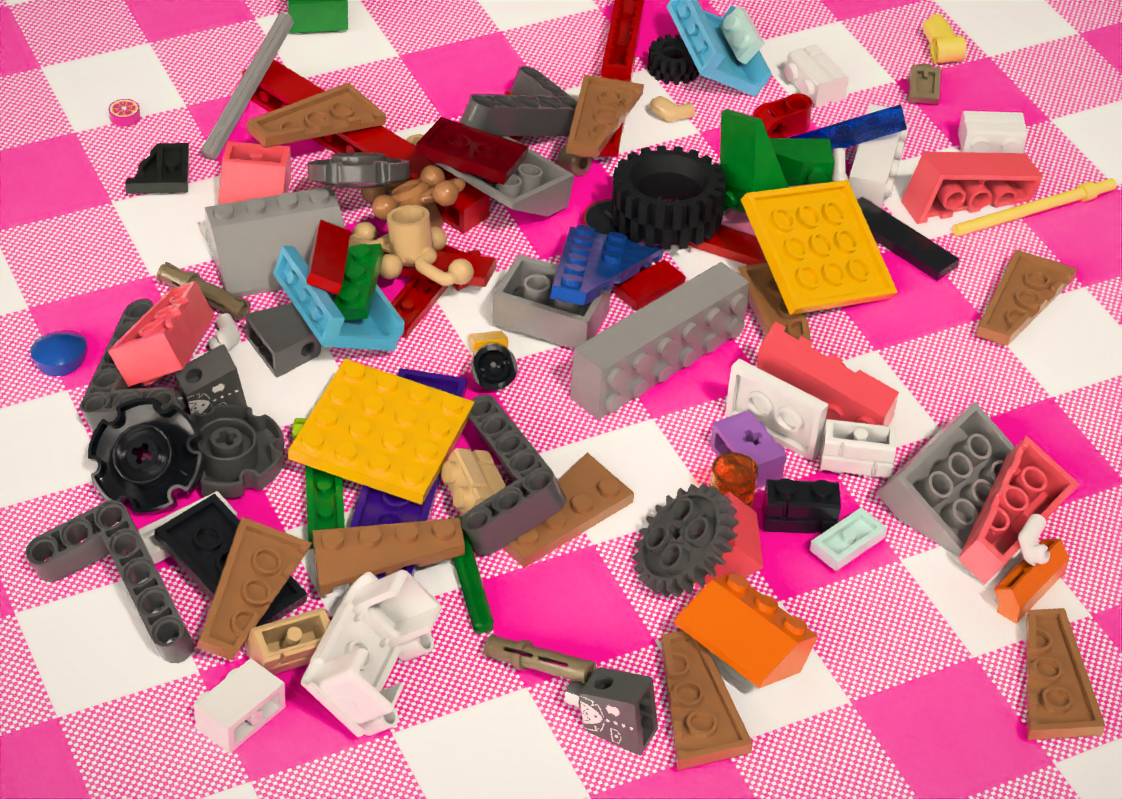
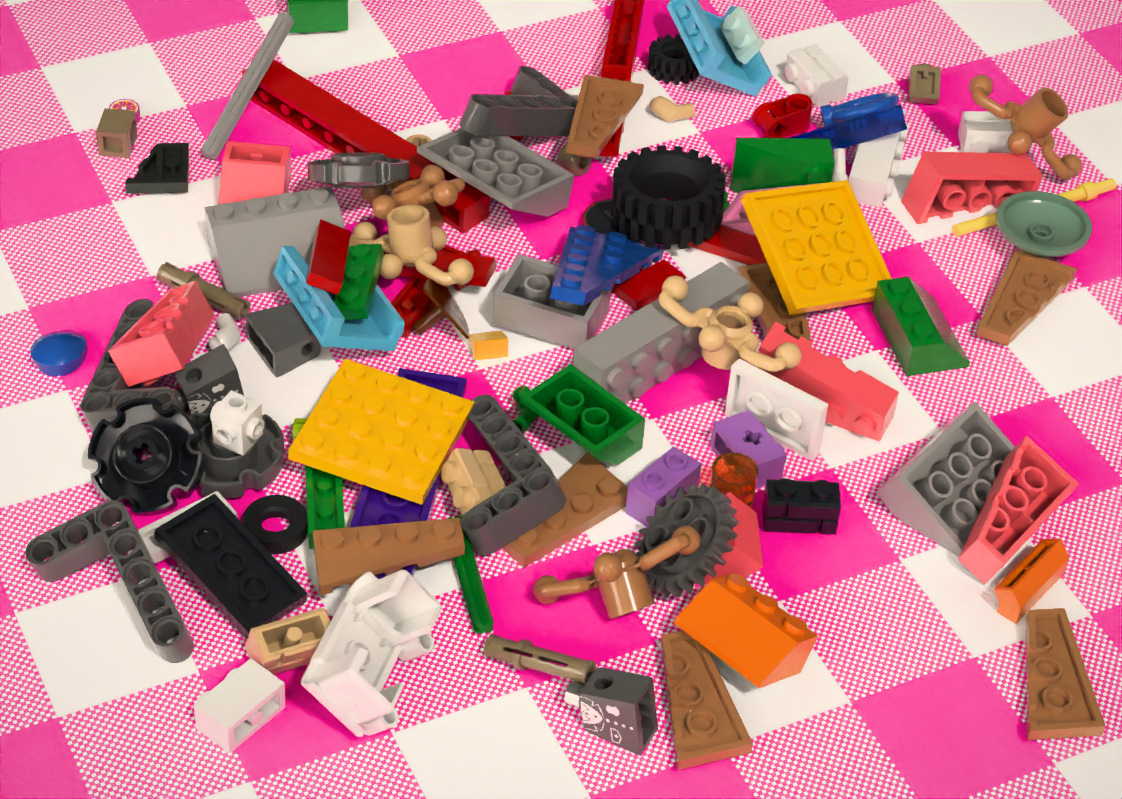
medium nougat wing [196,517,312,661] -> none
medium nougat wing [247,82,386,147] -> none
dark red plate [415,117,529,185] -> none
black piece [471,343,518,390] -> none
green slope [720,109,789,214] -> none
light aqua plate [810,507,887,571] -> none
white brick [820,419,897,478] -> none
black tile [857,196,959,281] -> none
light yellow piece [922,14,967,64] -> none
white arm [1018,514,1050,566] -> none
none -> dark tan brick [96,108,137,159]
none -> white brick [210,390,264,456]
none -> black tyre [242,495,308,554]
none -> reddish brown shield [413,279,470,339]
none -> green arm [512,386,539,433]
none -> green slope [520,364,645,465]
none -> medium nougat wheel [533,525,701,619]
none -> medium lavender brick [625,446,701,528]
none -> tan wheel [659,275,802,372]
none -> blue piece [820,92,899,130]
none -> green slope [872,277,970,377]
none -> medium nougat wheel [969,74,1082,181]
none -> sand green dish [996,191,1092,257]

